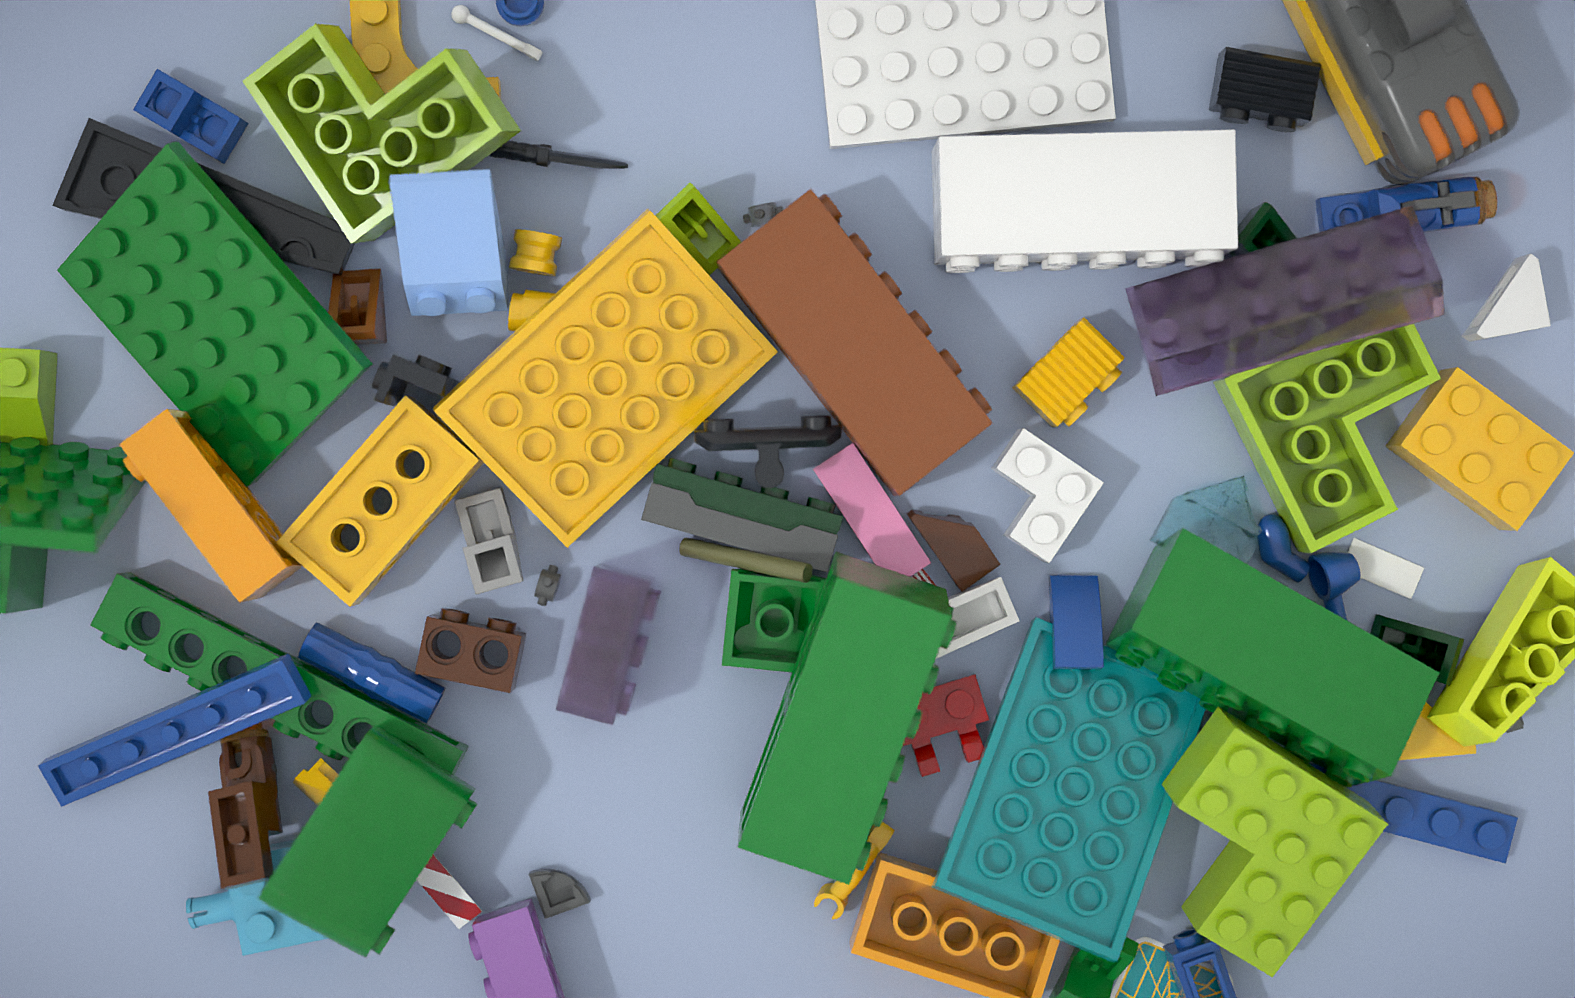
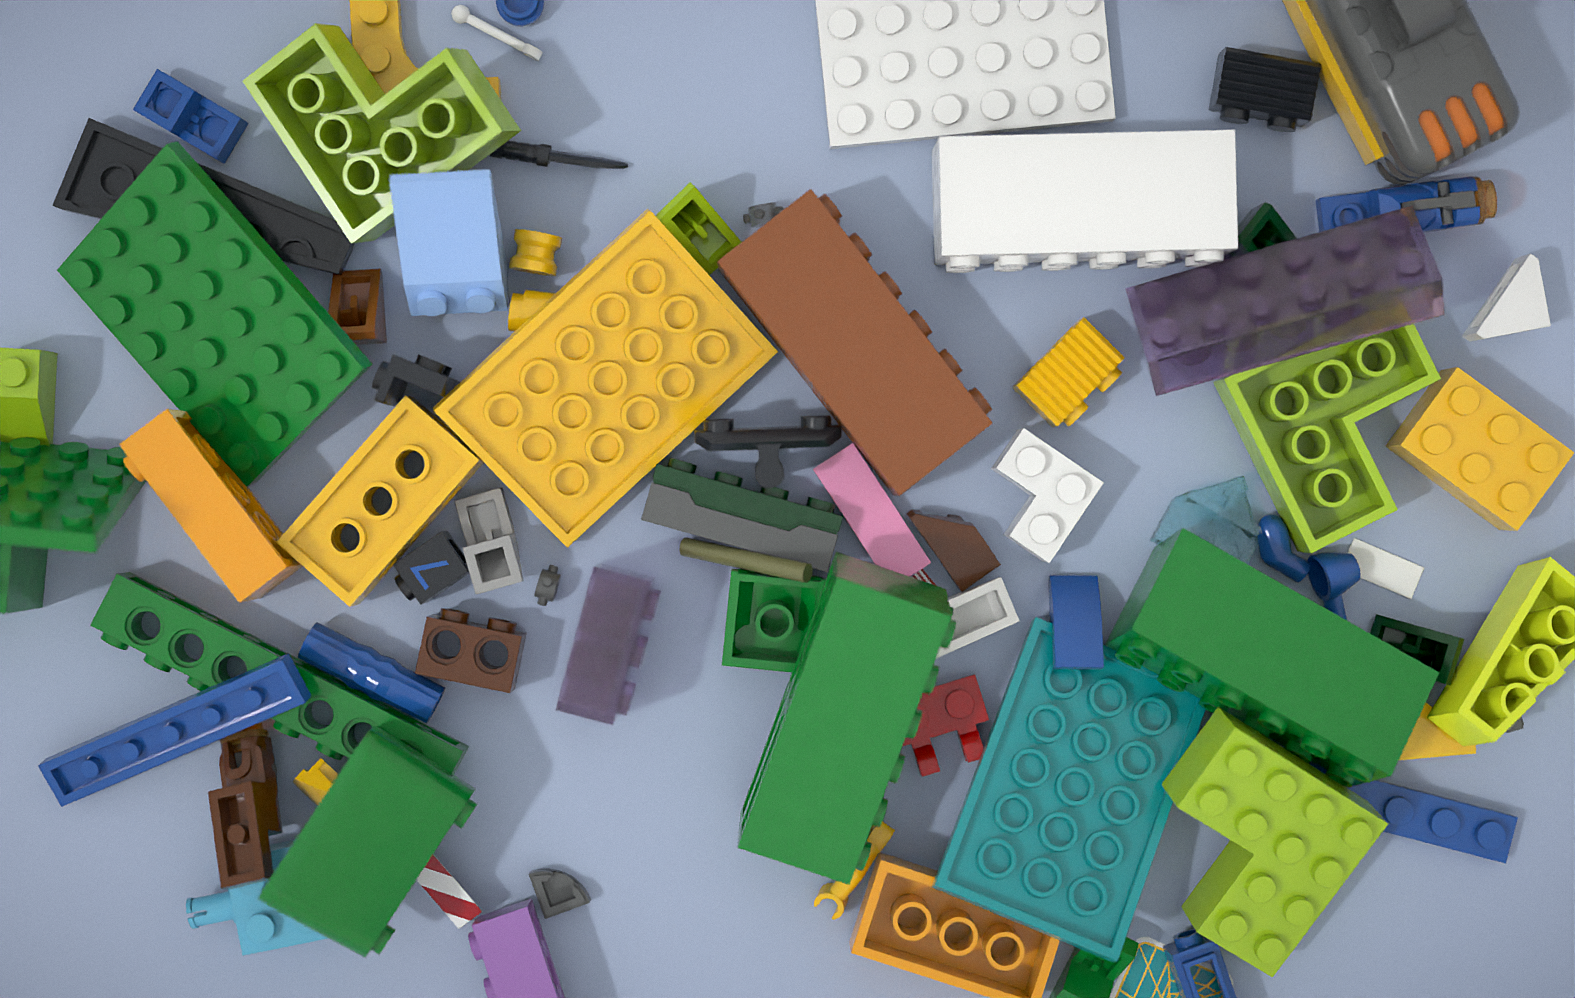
none -> black brick [393,531,469,605]

